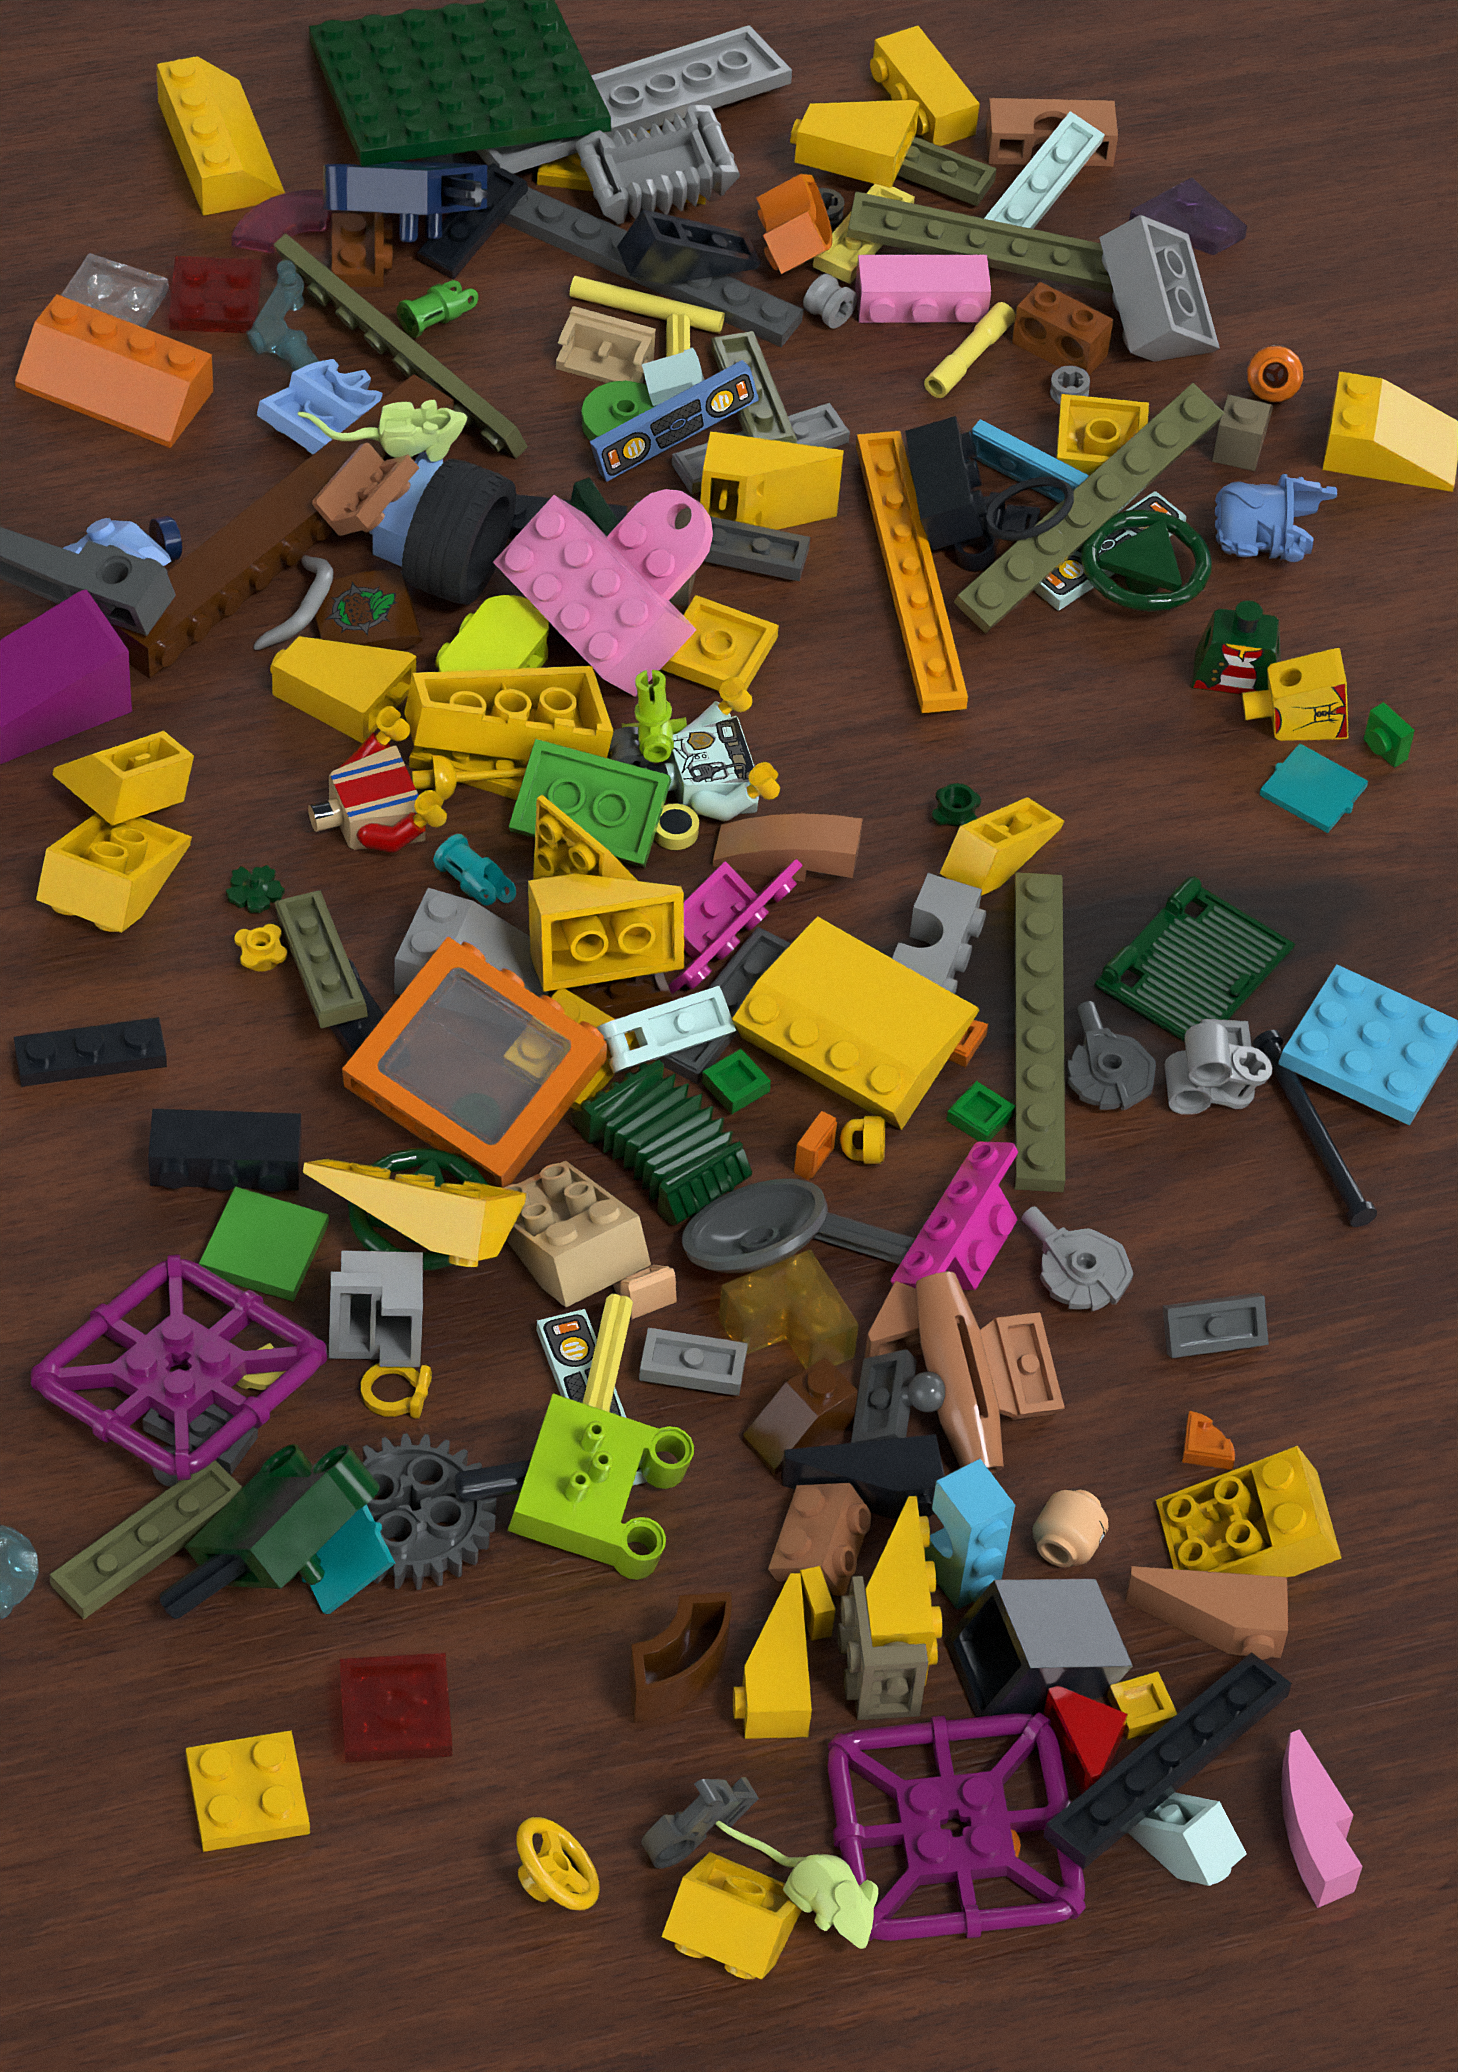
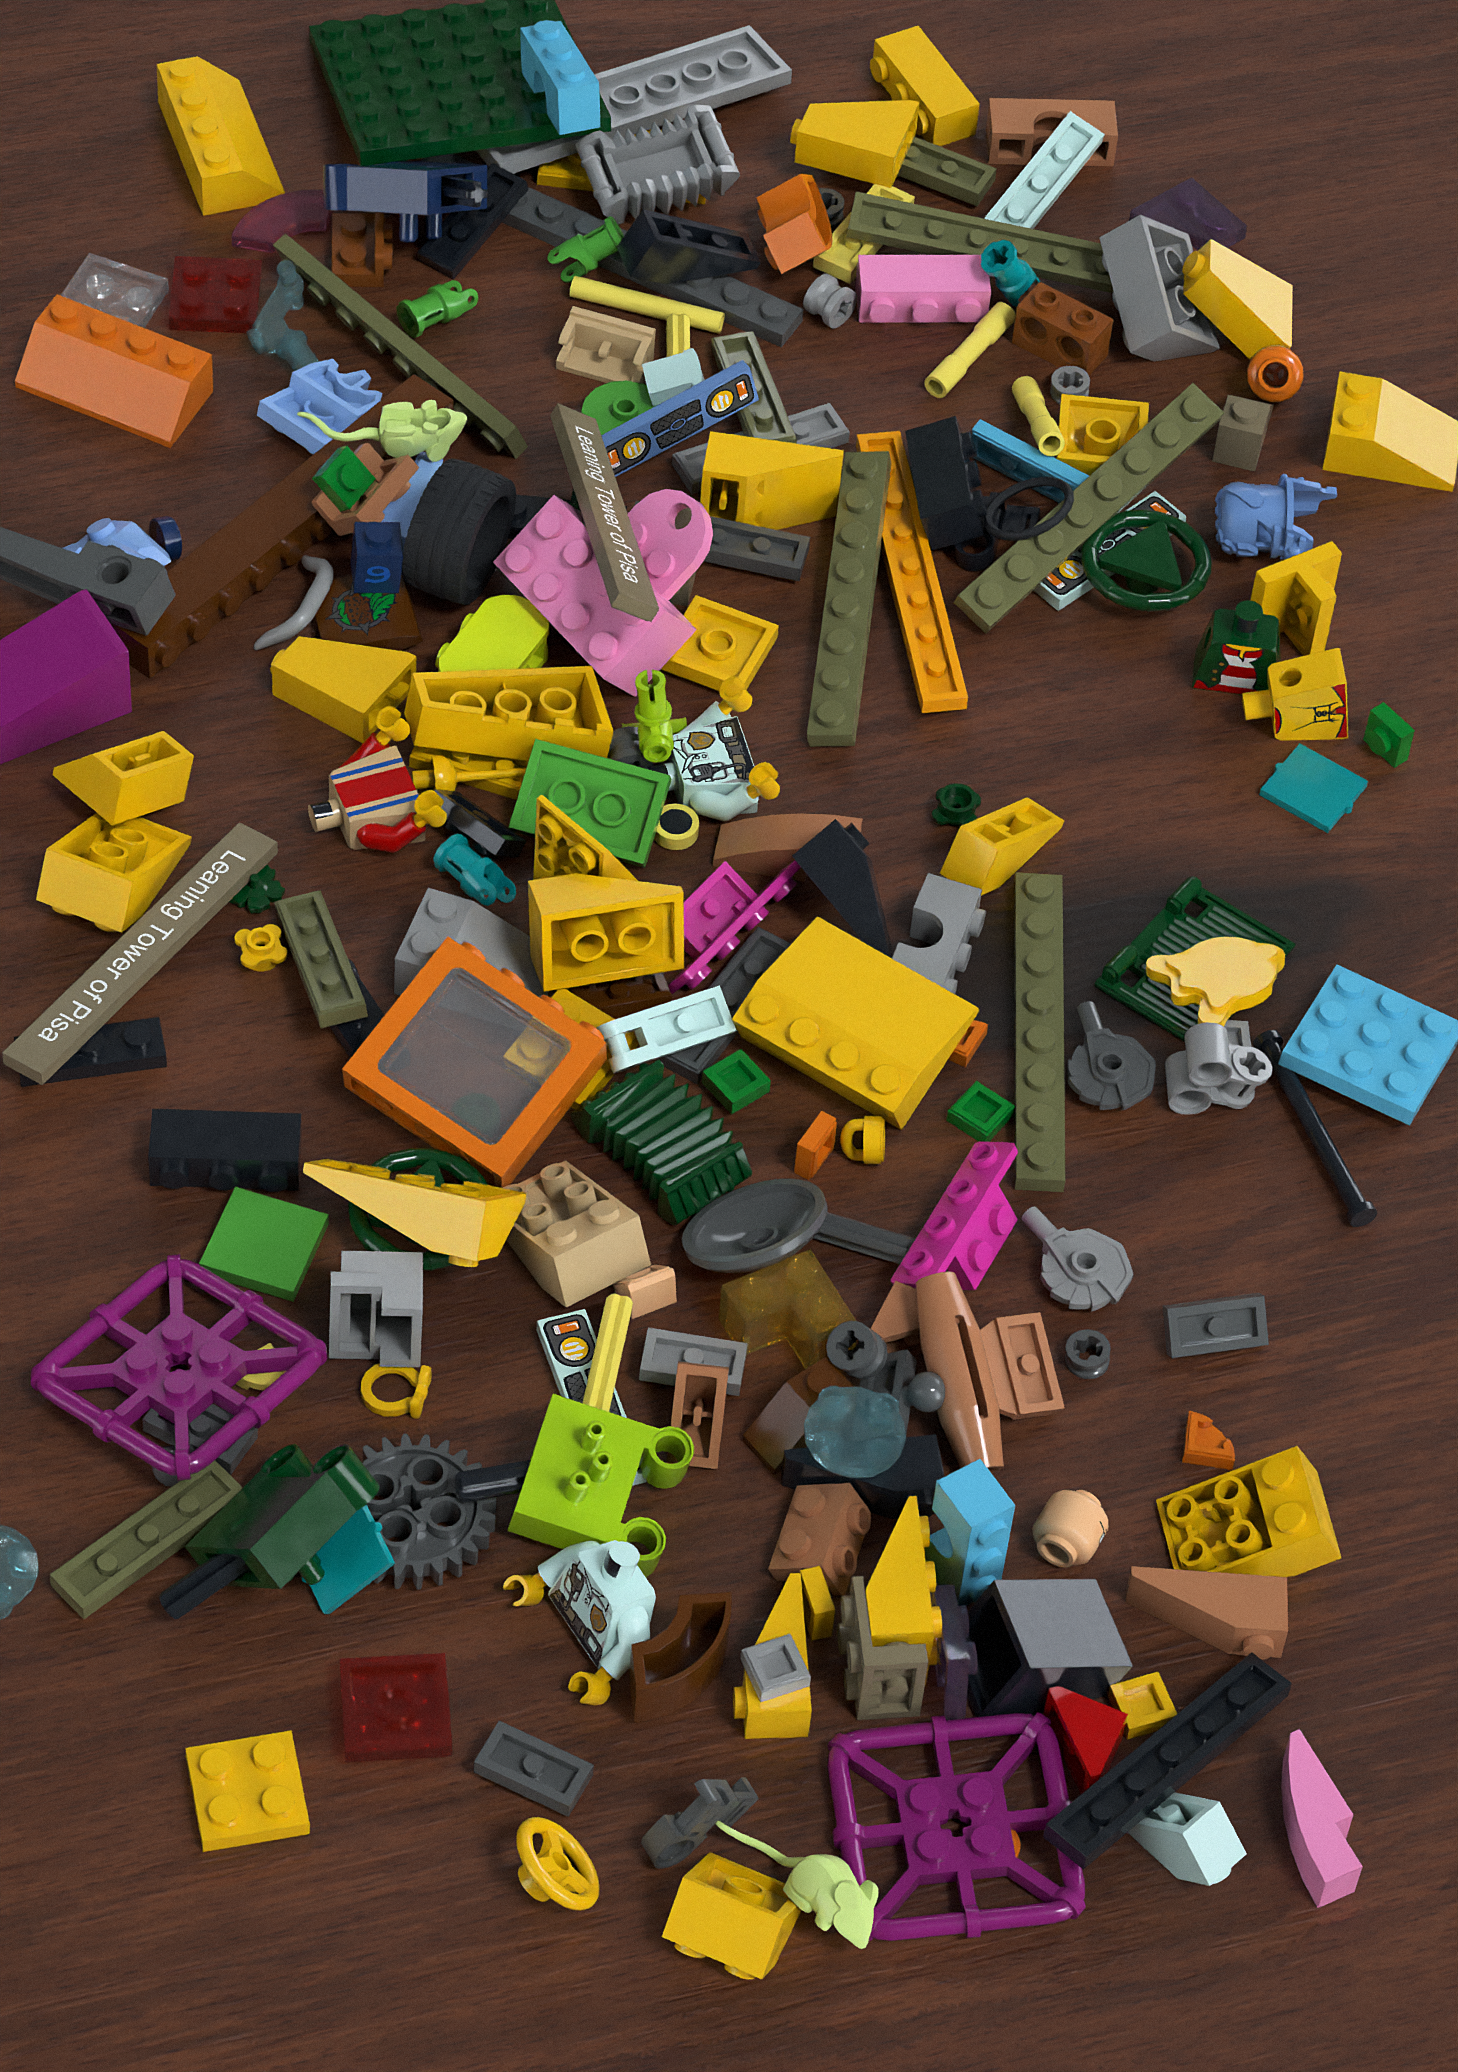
none -> dark tan tile [2,822,278,1085]
none -> green plate [312,446,376,512]
none -> dark blue brick [351,522,403,593]
none -> black plate [434,789,527,859]
none -> dark grey plate [474,1721,594,1817]
none -> light aqua torso [503,1540,656,1706]
none -> medium azure arch [520,20,600,135]
none -> bright green piece [547,216,624,283]
none -> dark tan tile [550,403,659,622]
none -> nougat slope [667,1361,729,1469]
none -> light grey tile [740,1634,811,1702]
none -> black slope [792,819,894,958]
none -> clear light blue dish [804,1386,906,1478]
none -> olive plate [807,451,891,747]
none -> dark grey wheel [826,1320,888,1380]
none -> clear purple wing [931,1585,977,1720]
none -> teal piece [981,240,1040,307]
none -> light yellow piece [1012,376,1065,456]
none -> dark grey bush [1065,1329,1111,1379]
none -> yellow tile [1146,937,1285,1027]
none -> yellow slope [1182,239,1293,359]
none -> yellow bracket [1250,541,1342,656]

